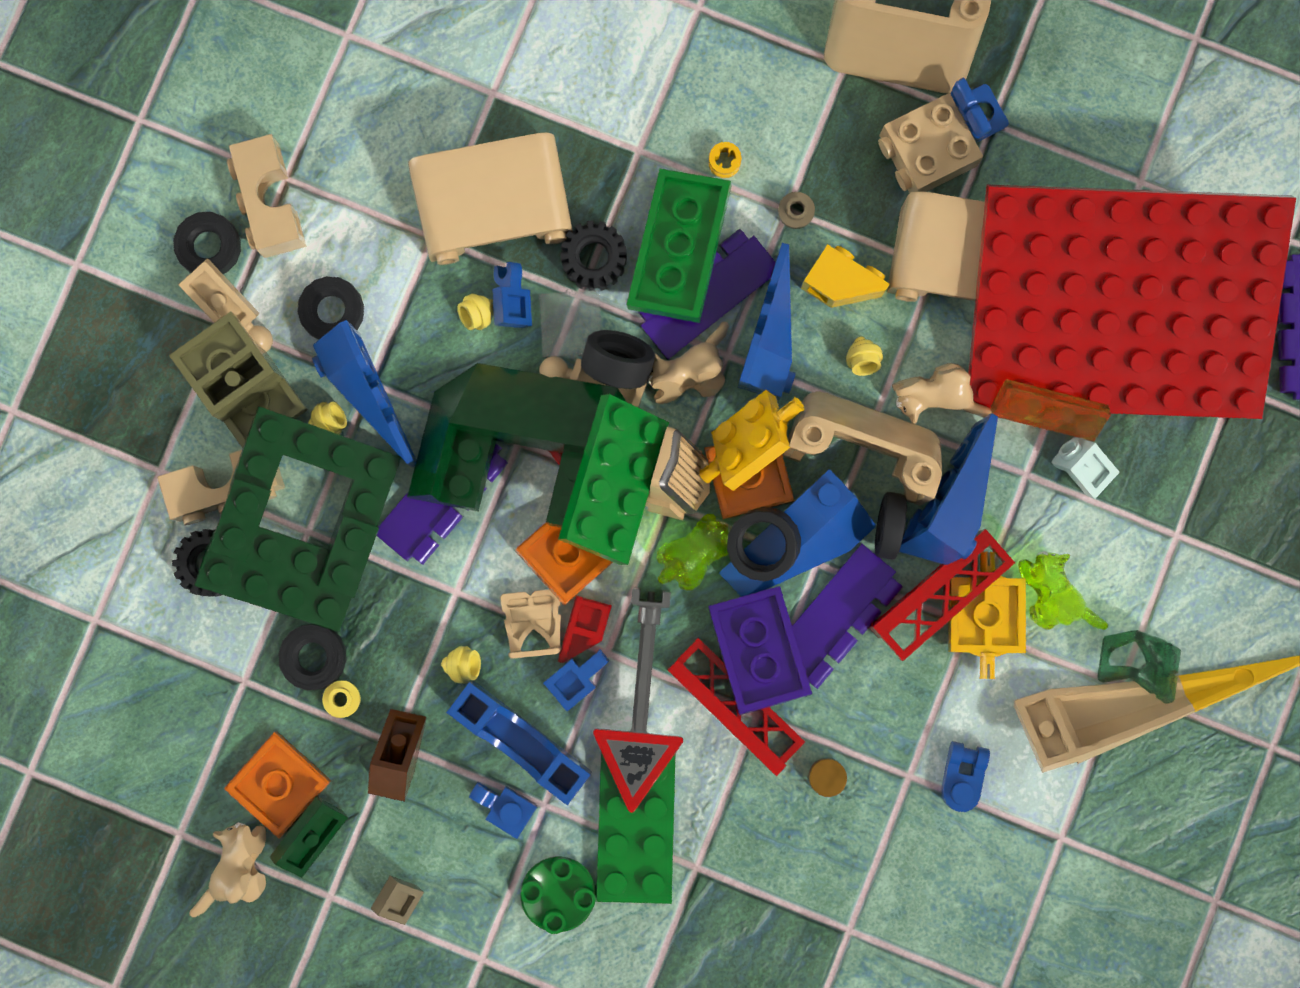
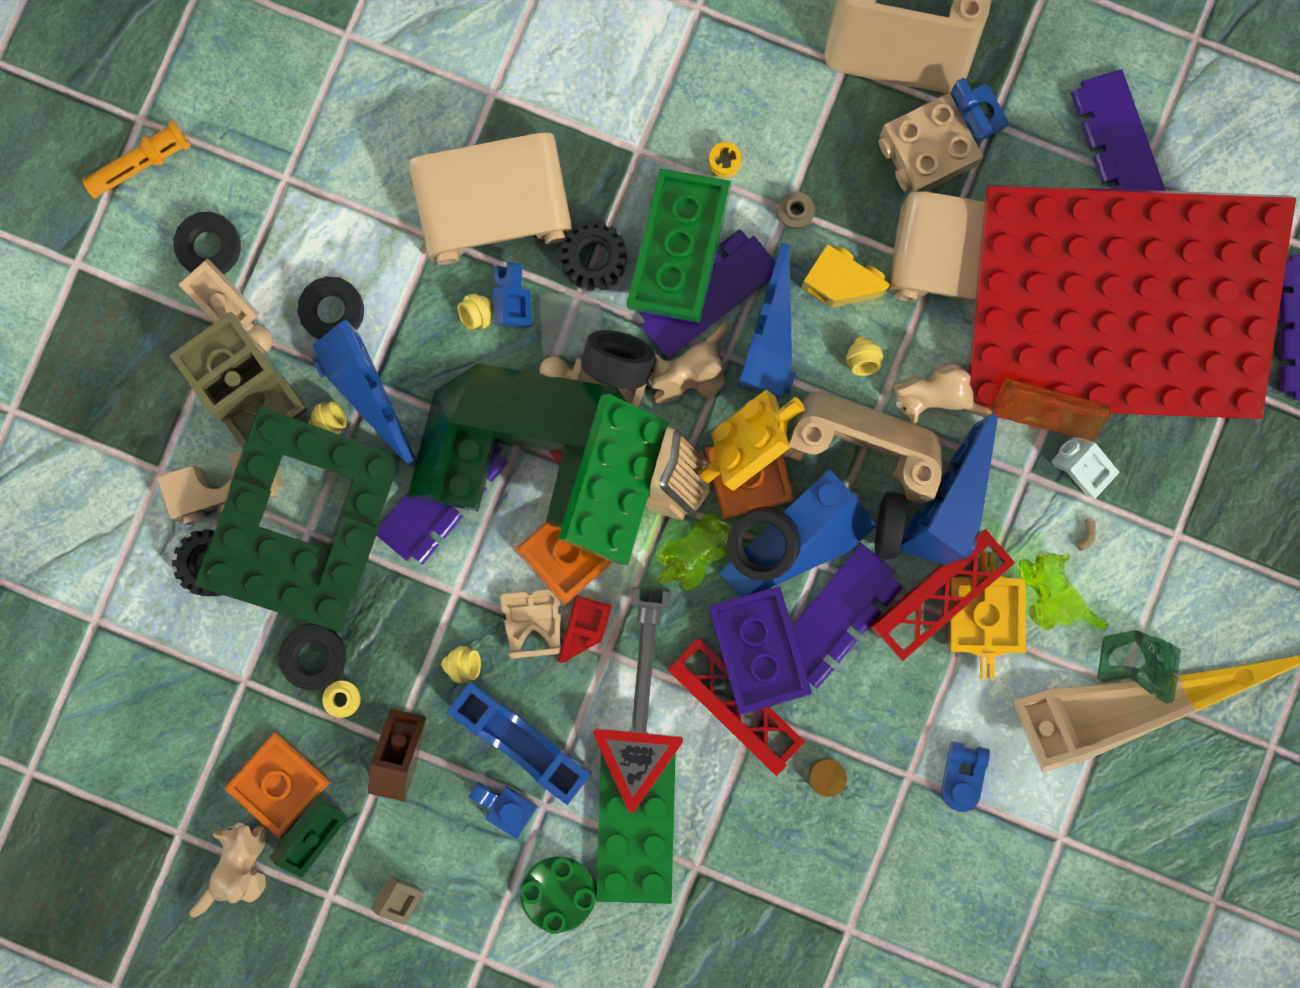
tan arch [227,134,307,258] -> none
blue plate [543,649,610,711] -> none
none -> light orange pin [82,119,192,199]
none -> dark purple windscreen [1070,69,1166,191]
none -> tan leg [1077,519,1097,551]

